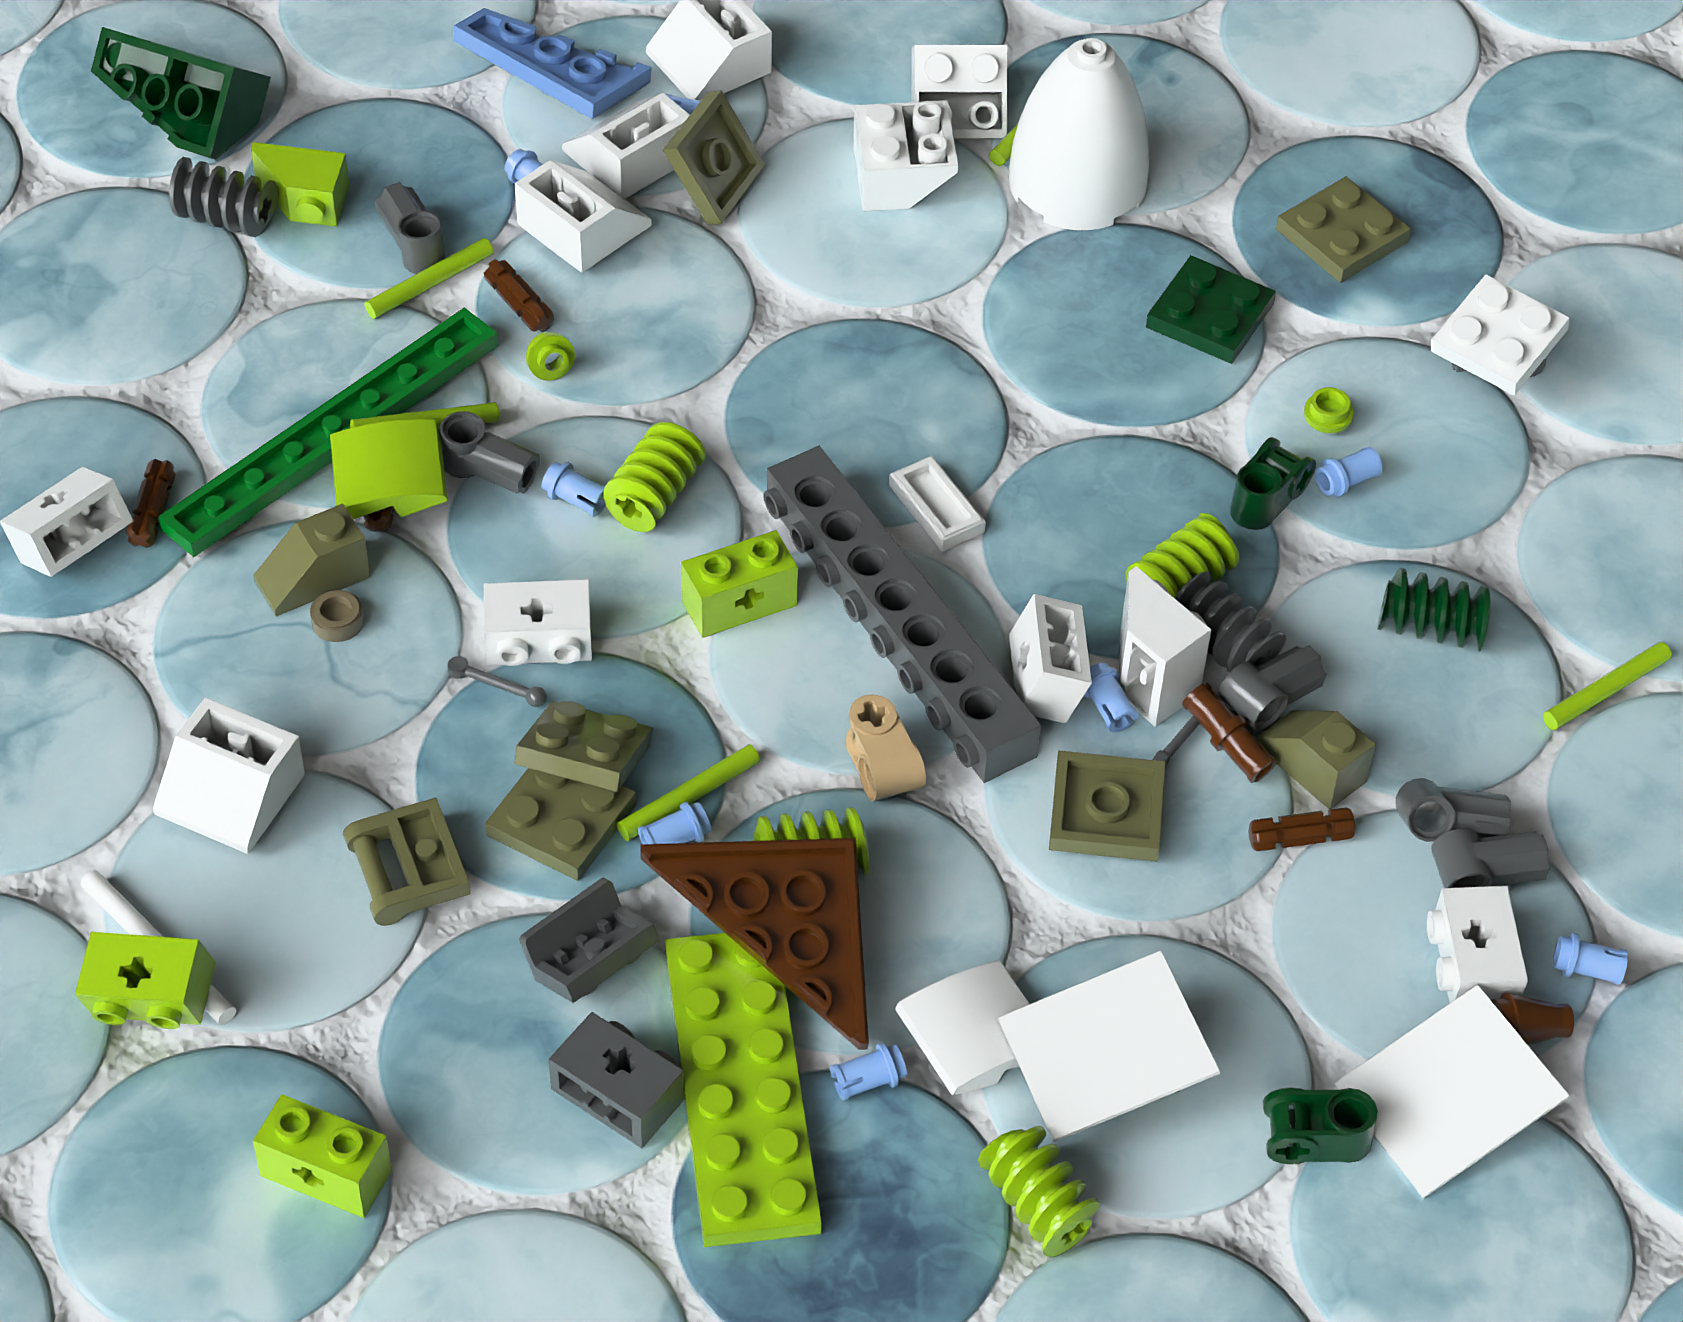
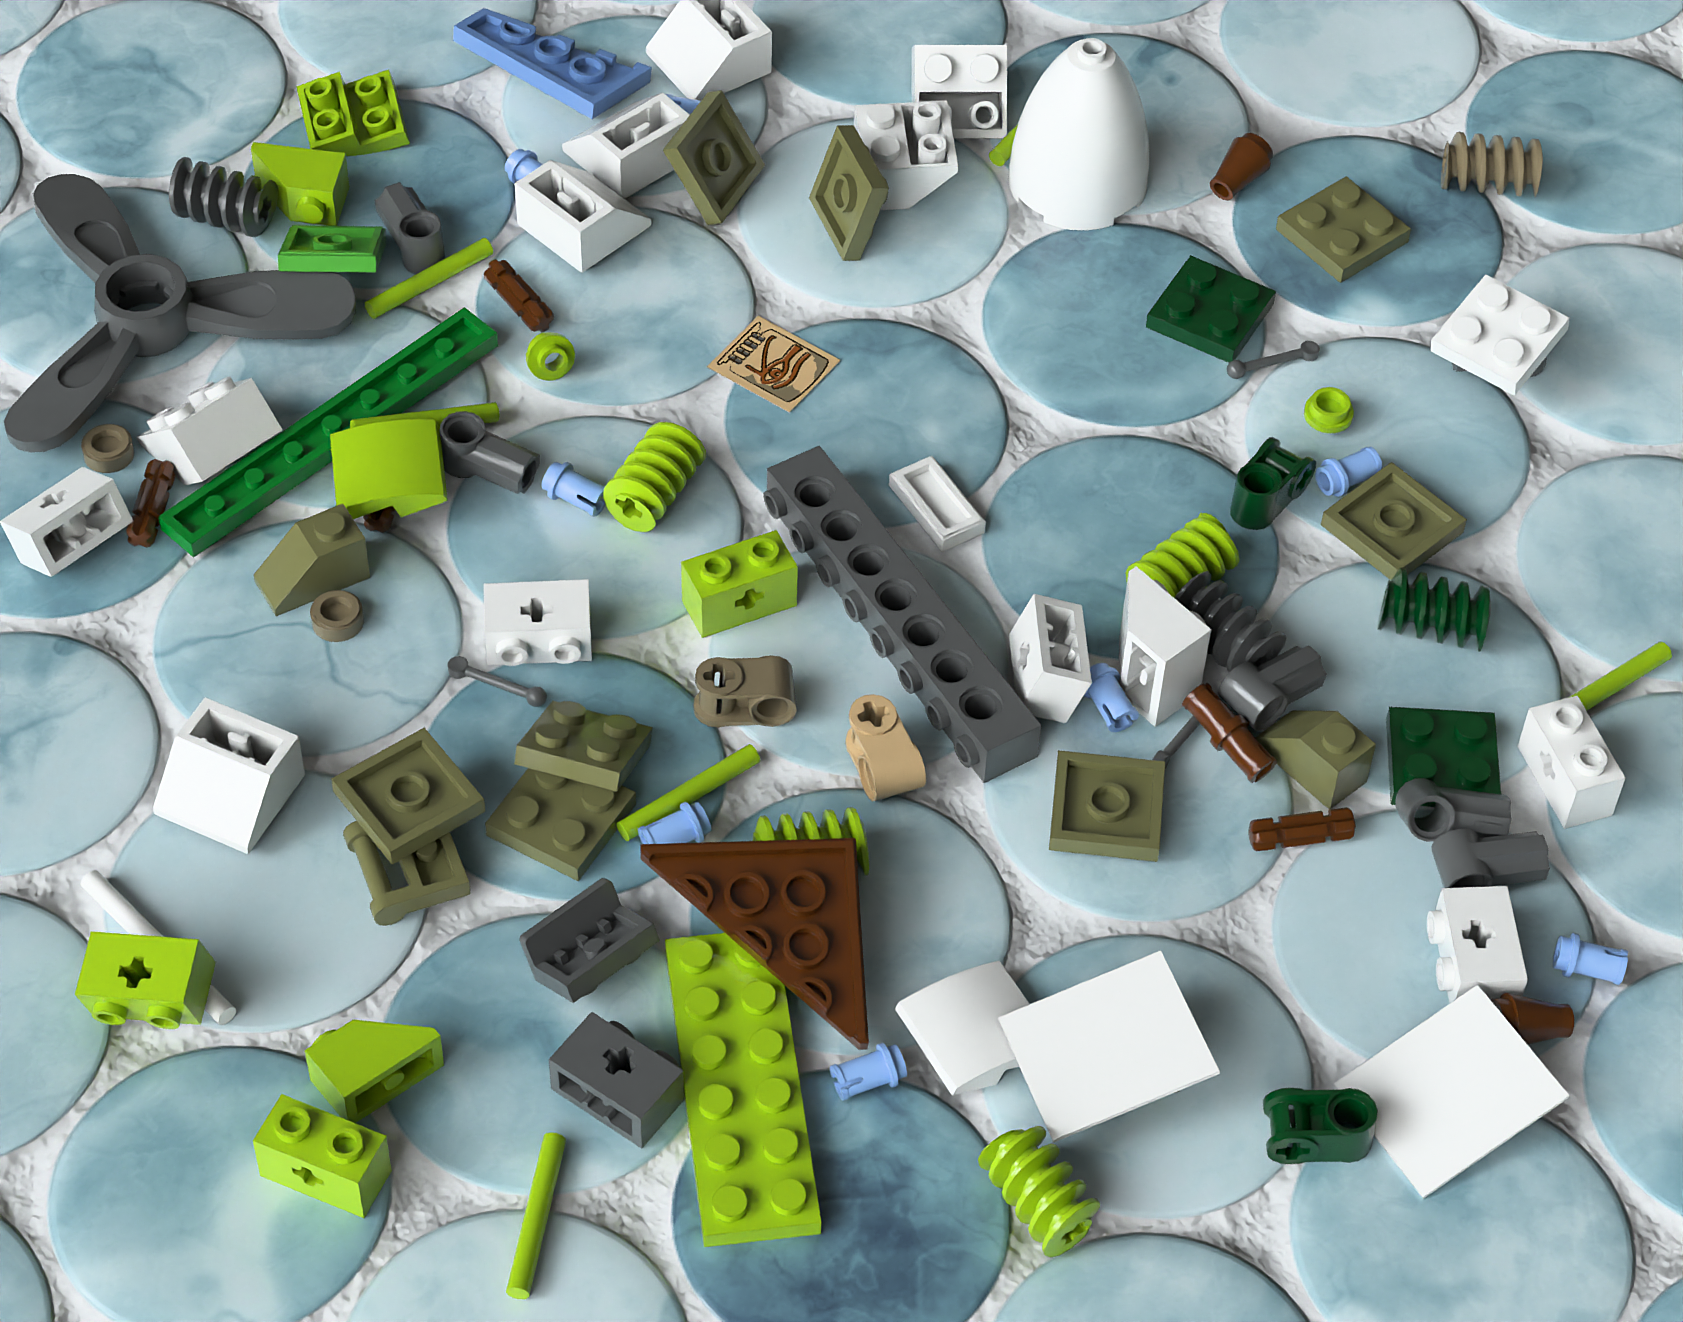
dark green wedge [91,27,271,160] -> none
none -> dark grey piece [4,174,356,453]
none -> dark tan tile [81,424,134,473]
none -> white slope [136,376,283,485]
none -> bright green tile [278,225,386,273]
none -> lime slope [296,69,410,156]
none -> lime slope [305,1020,444,1123]
none -> olive plate [331,727,485,864]
none -> lime bar [506,1132,566,1299]
none -> dark tan piece [693,655,797,728]
none -> sticker [707,316,841,413]
none -> olive plate [809,125,889,261]
none -> reddish brown cone [1210,133,1273,201]
none -> dark grey hinge [1227,341,1320,379]
none -> olive plate [1321,462,1467,580]
none -> dark green plate [1386,707,1501,807]
none -> dark tan piece [1441,132,1543,197]
none -> white brick [1517,696,1626,829]

